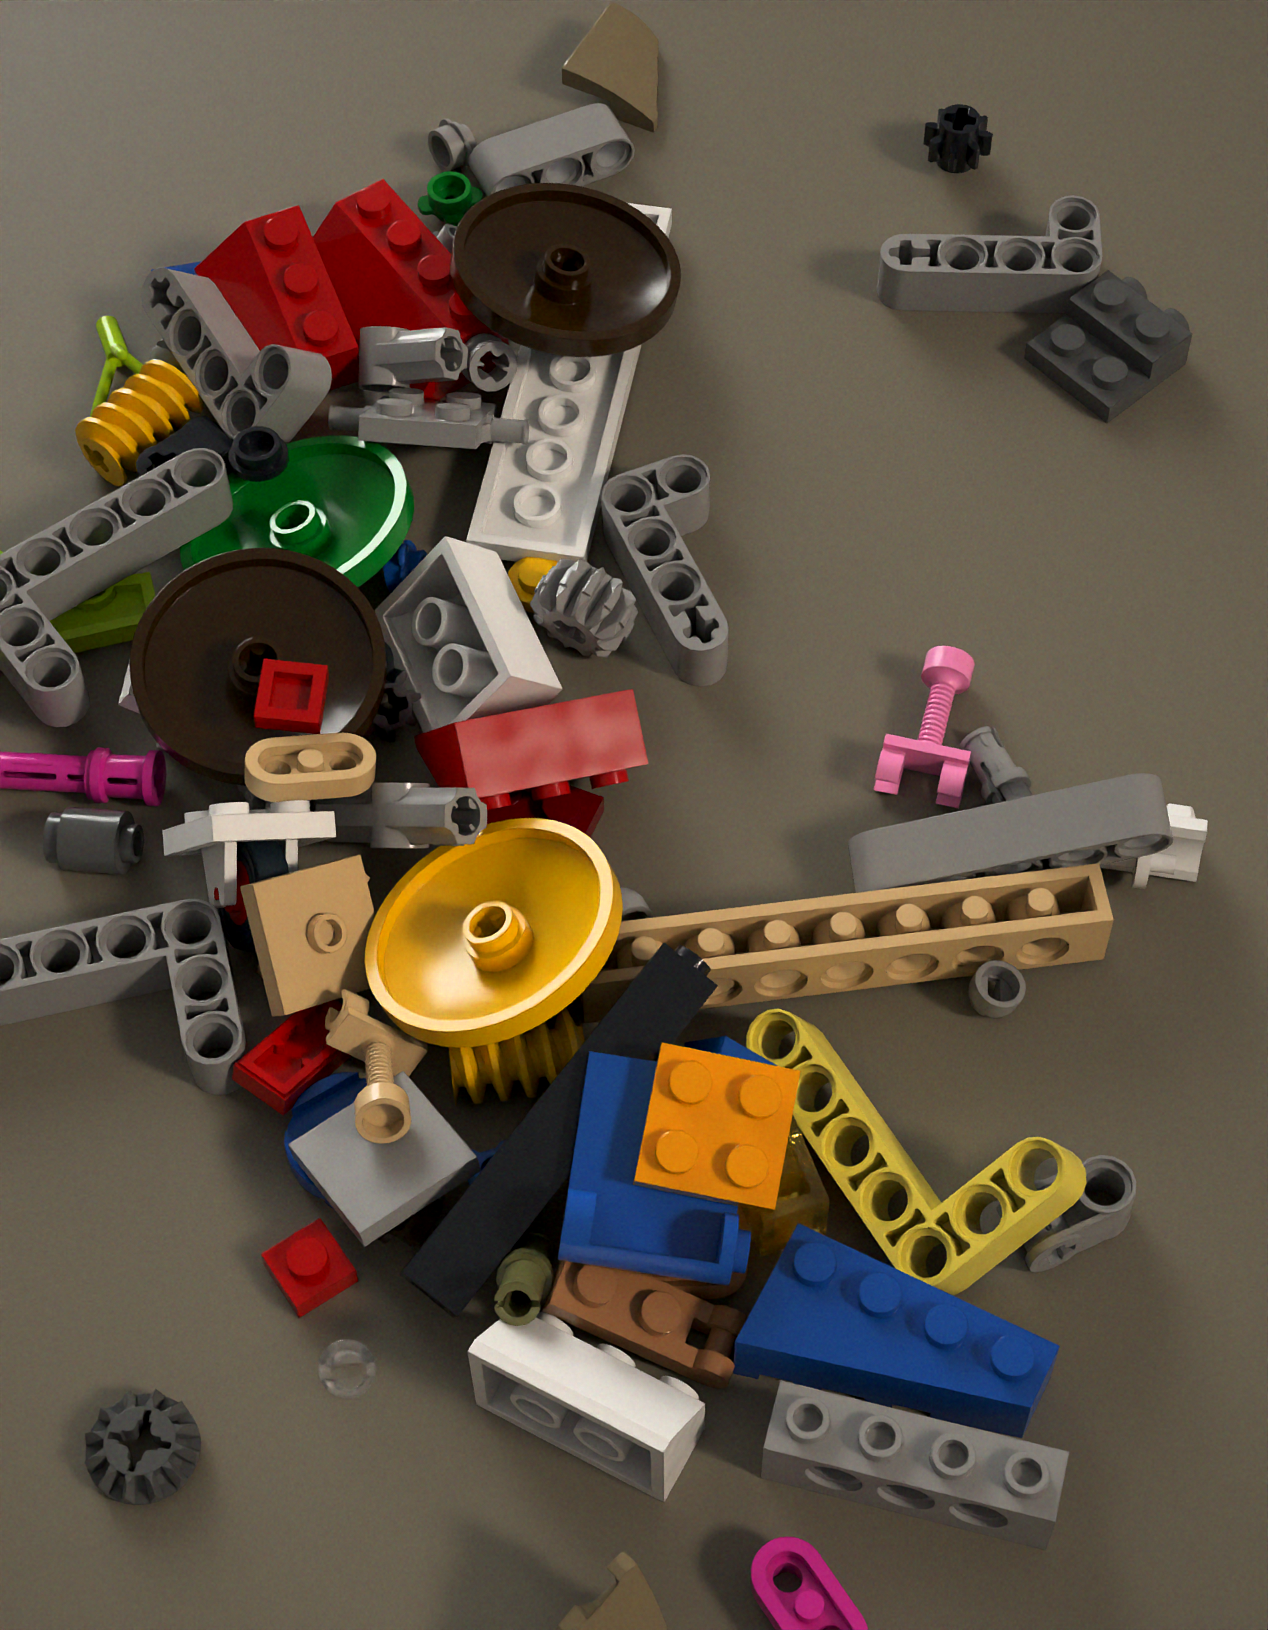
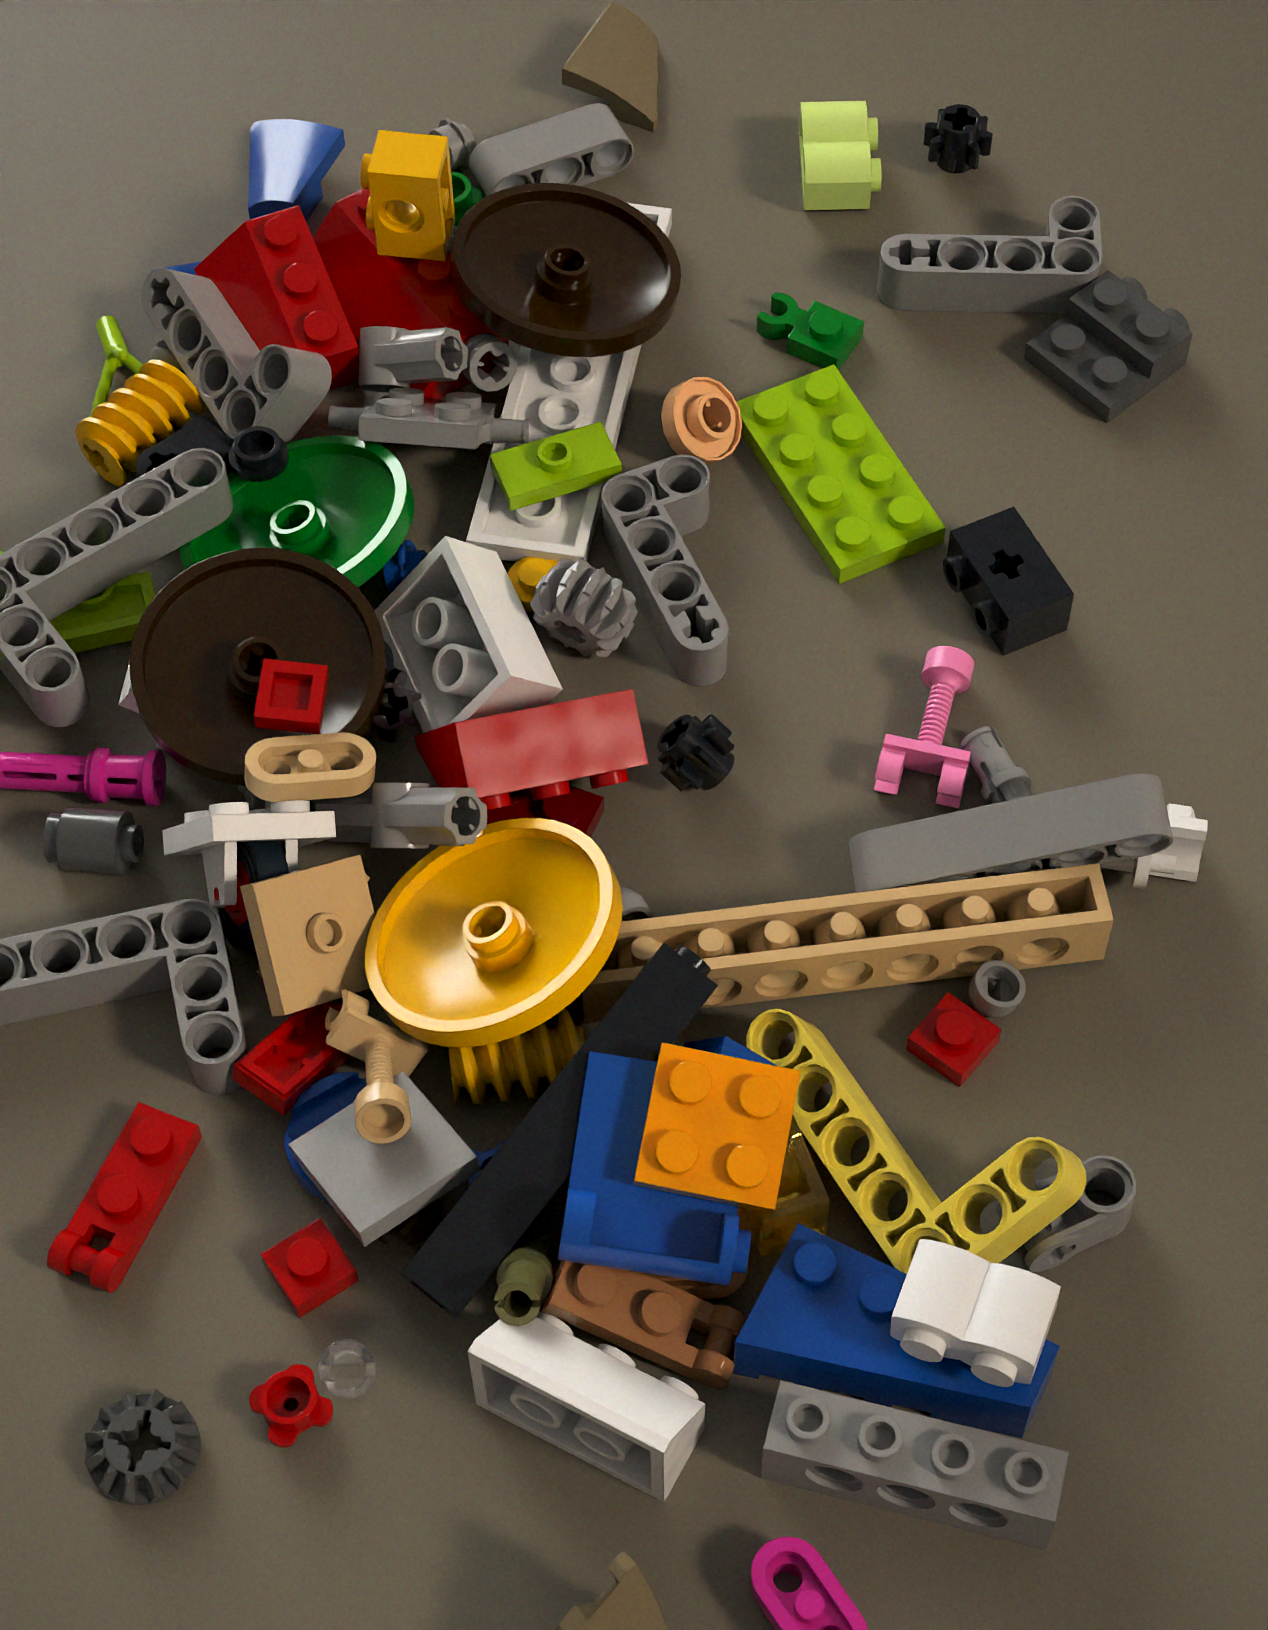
none -> red plate [47,1102,202,1293]
none -> slope [248,119,345,222]
none -> red plate [249,1364,334,1448]
none -> yellow brick [360,130,455,261]
none -> lime plate [489,421,622,511]
none -> black gear [657,713,735,792]
none -> light nougat plate [661,377,742,464]
none -> lime plate [736,364,946,584]
none -> green plate [757,292,864,371]
none -> yellowish green brick [799,101,882,210]
none -> white brick [890,1239,1061,1387]
none -> red plate [906,992,1001,1087]
none -> black brick [943,506,1074,656]

